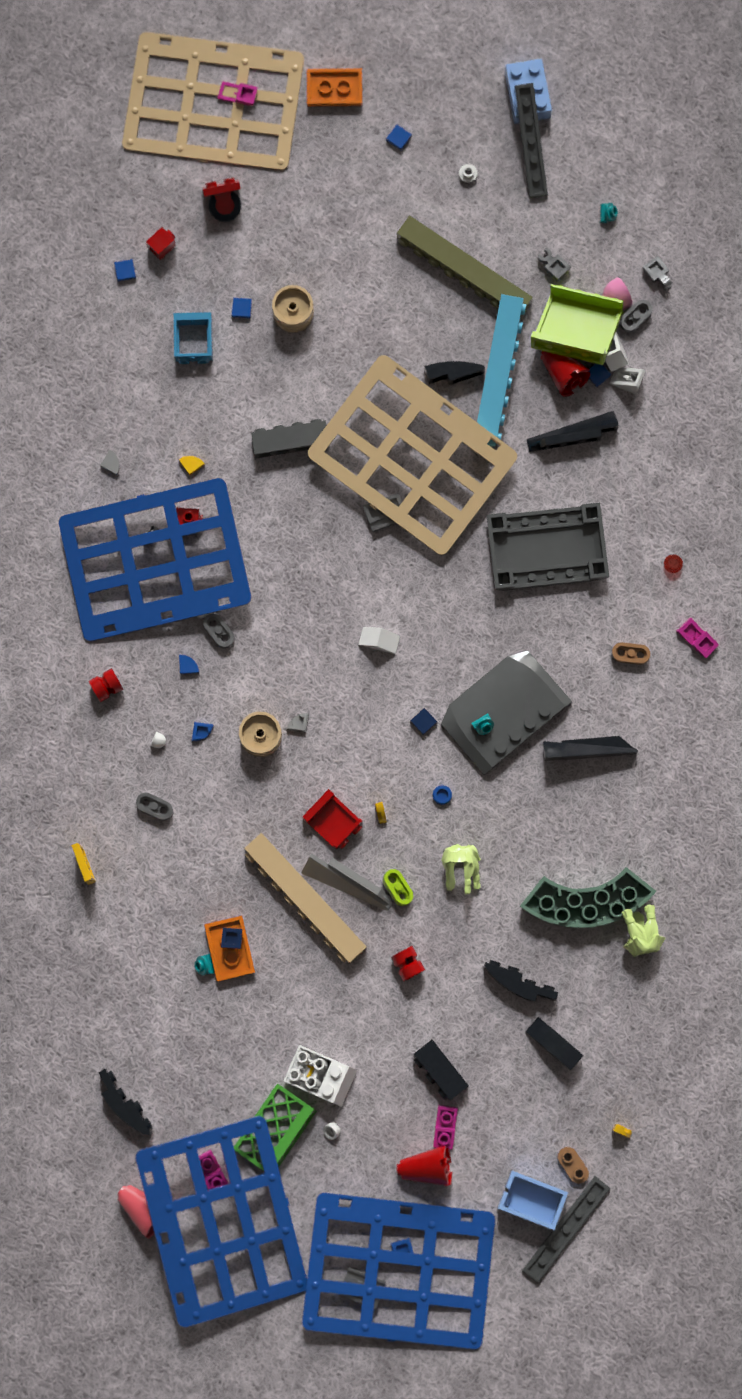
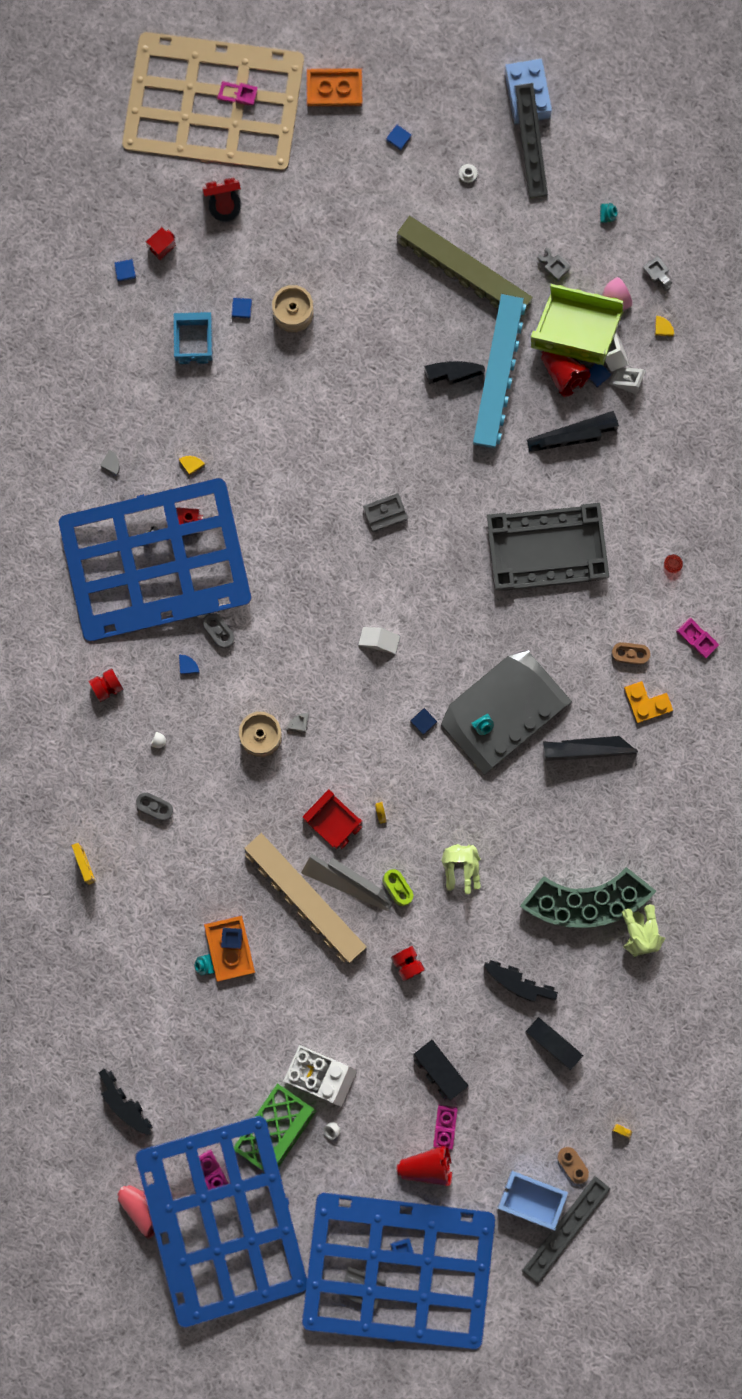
blue tile [192,722,214,742] -> none
dark grey brick [251,419,330,459] -> none
tan door [308,355,517,555] -> none
blue tile [433,785,452,805] -> none
flat silver plate [620,300,652,333] -> none
none -> light orange plate [624,681,673,724]
none -> yellow tile [655,316,674,336]

